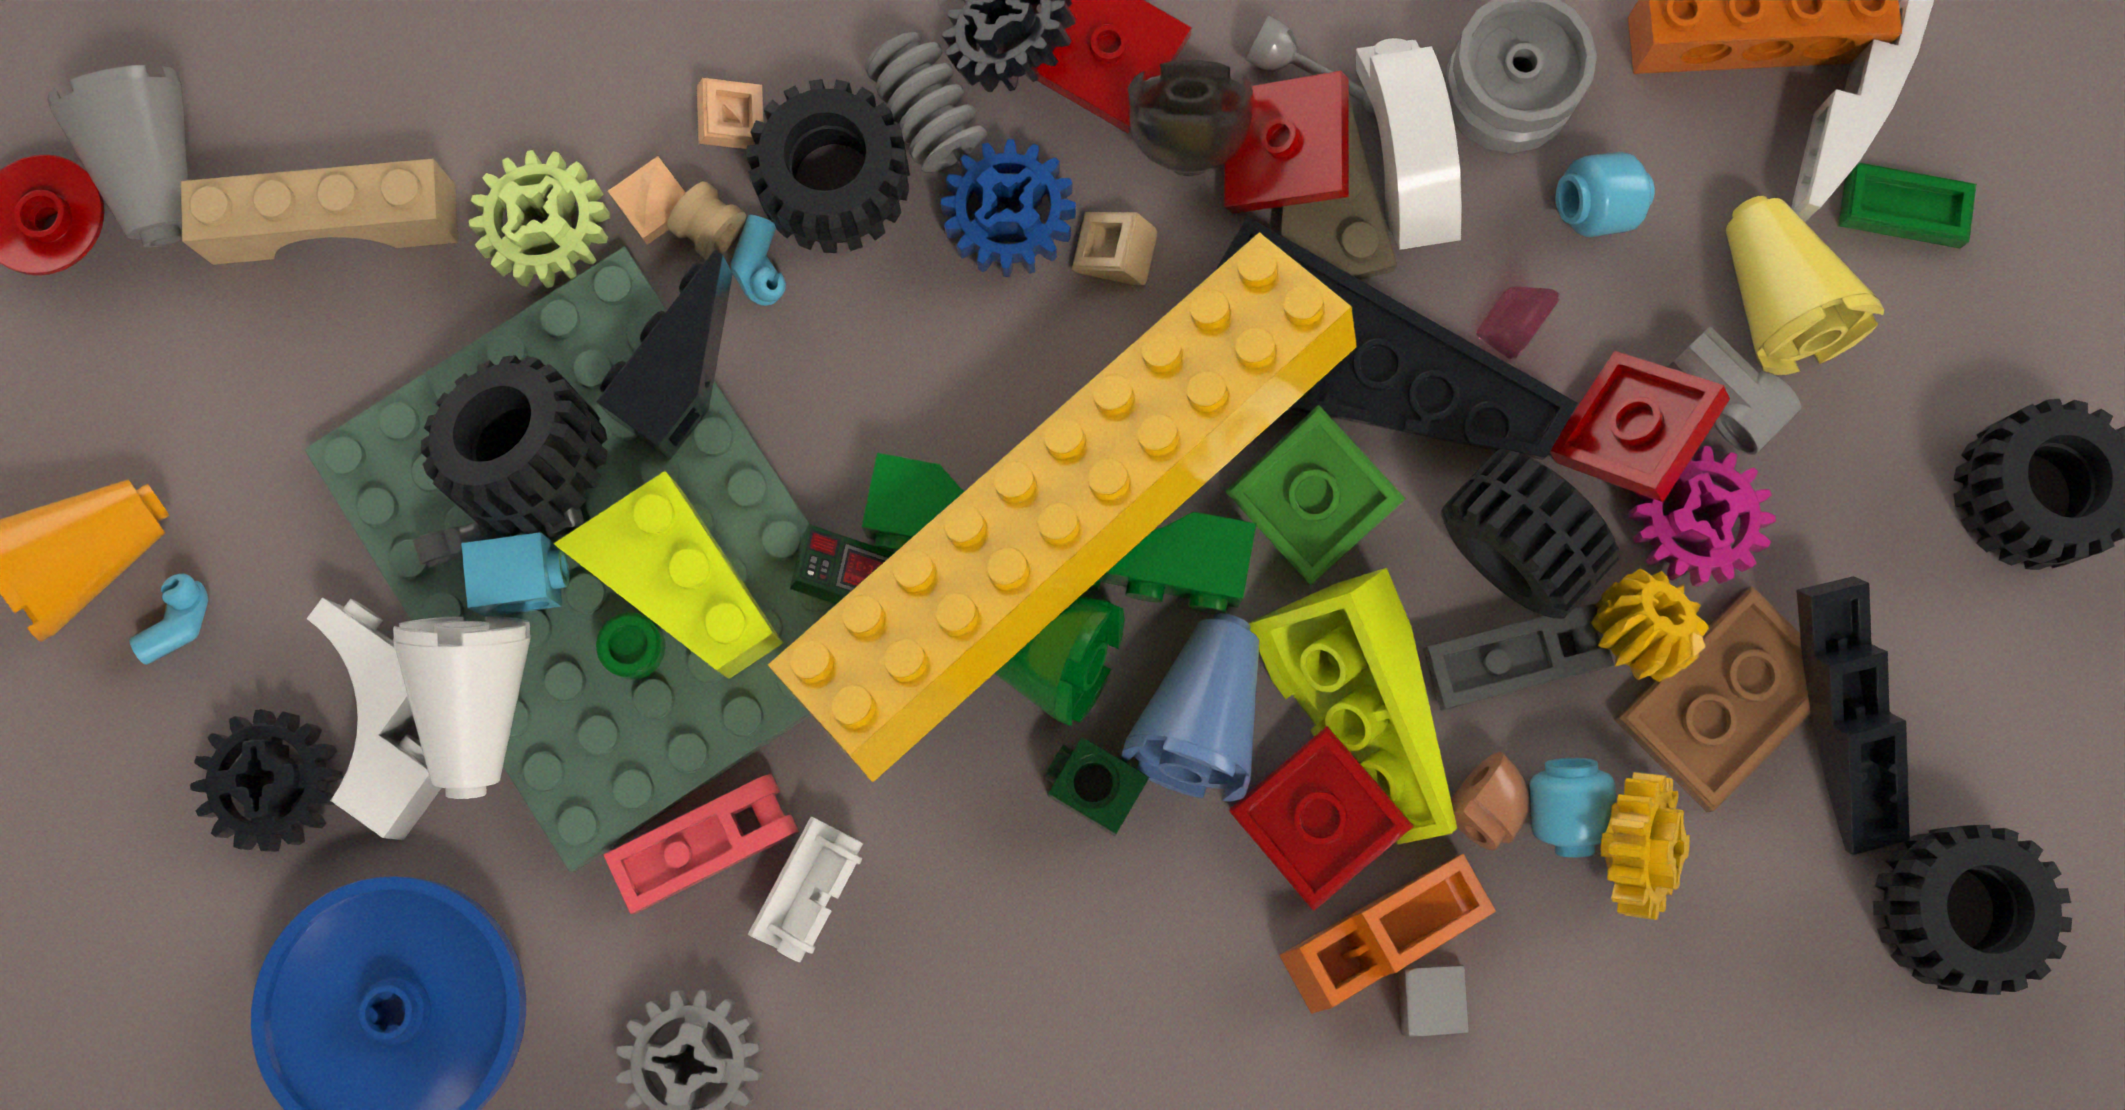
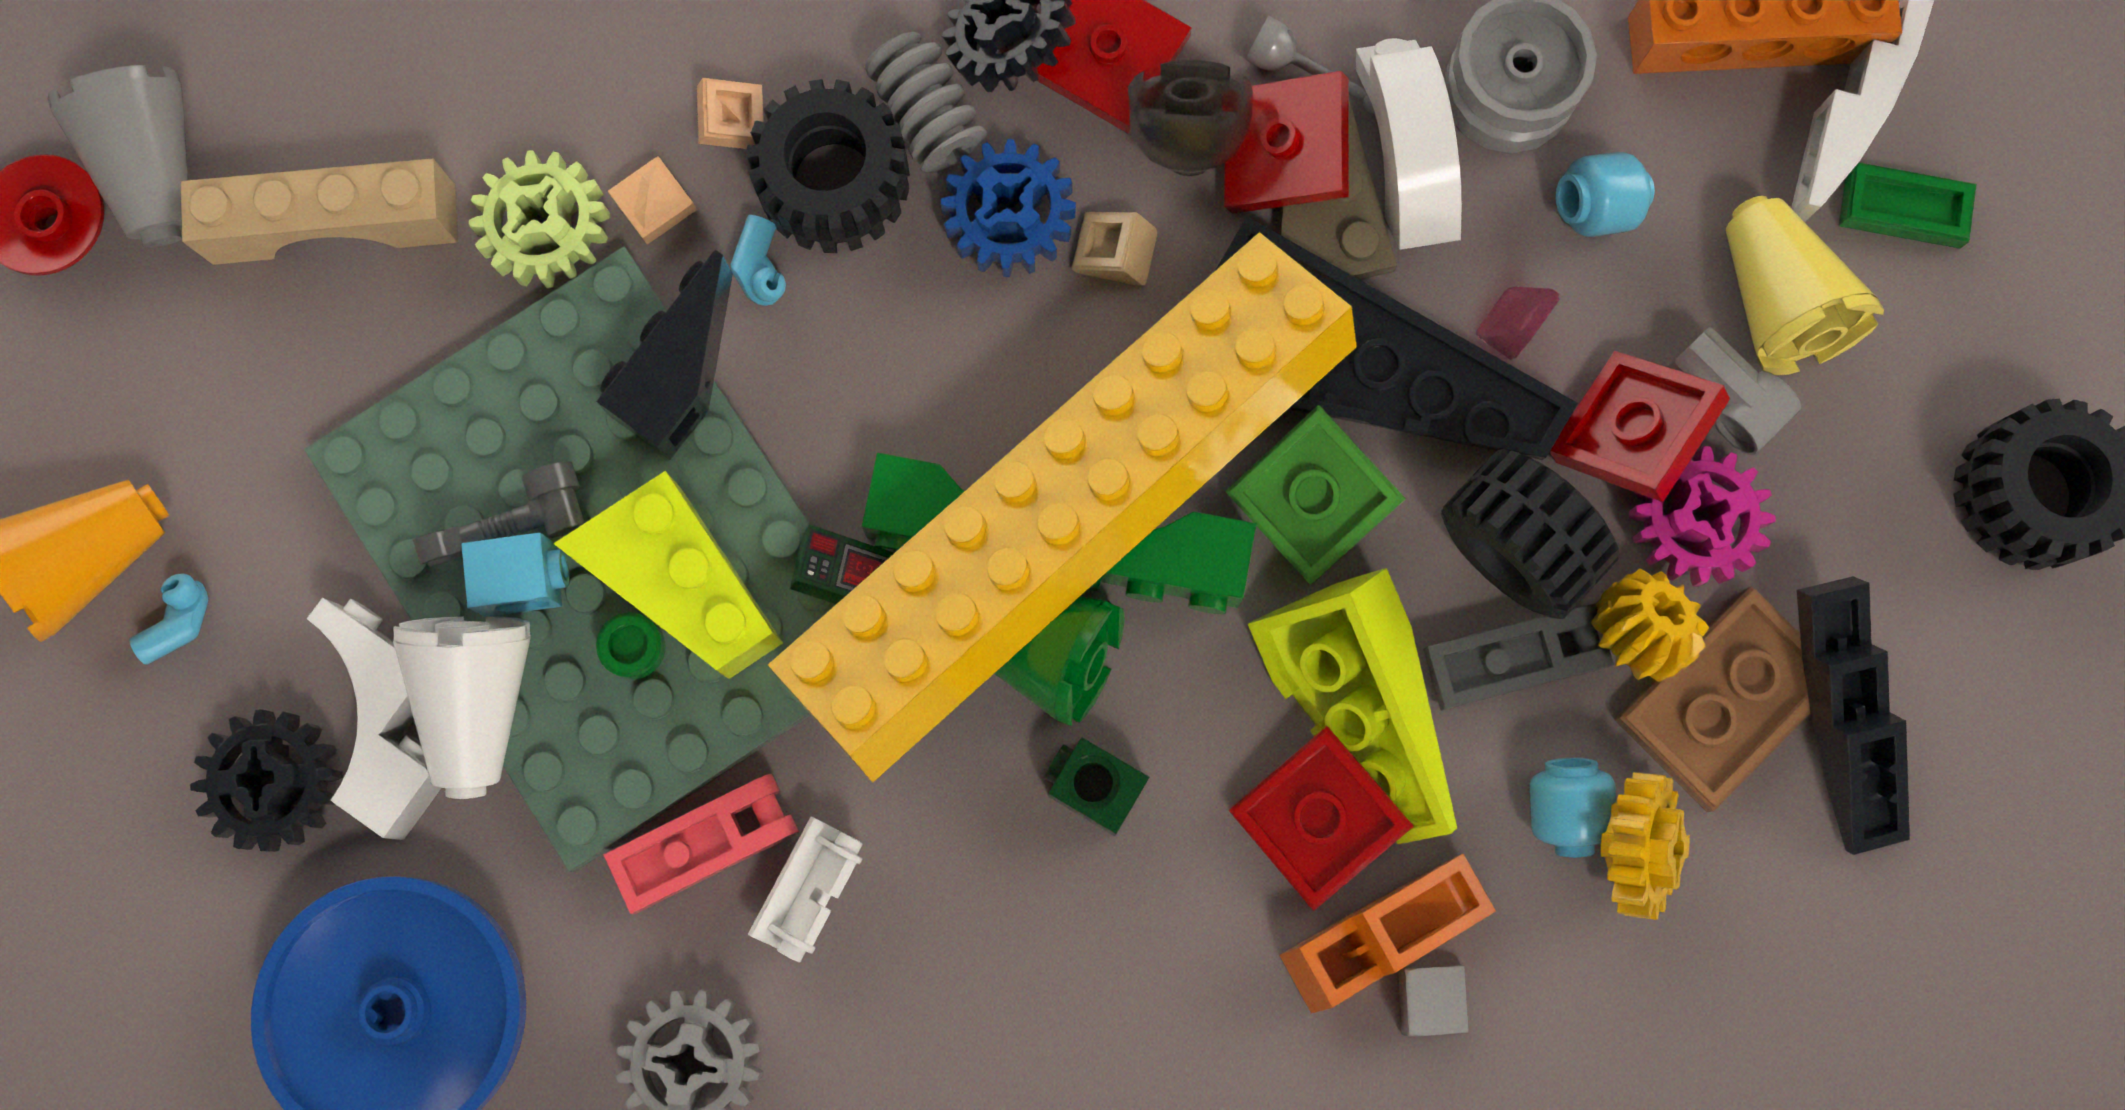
black tyre [421,355,608,536] -> none
tan wheel [667,181,747,260] -> none
medium blue cone [1121,613,1259,801] -> none
nougat piece [1451,752,1530,851] -> none
black tyre [1873,825,2072,995] -> none

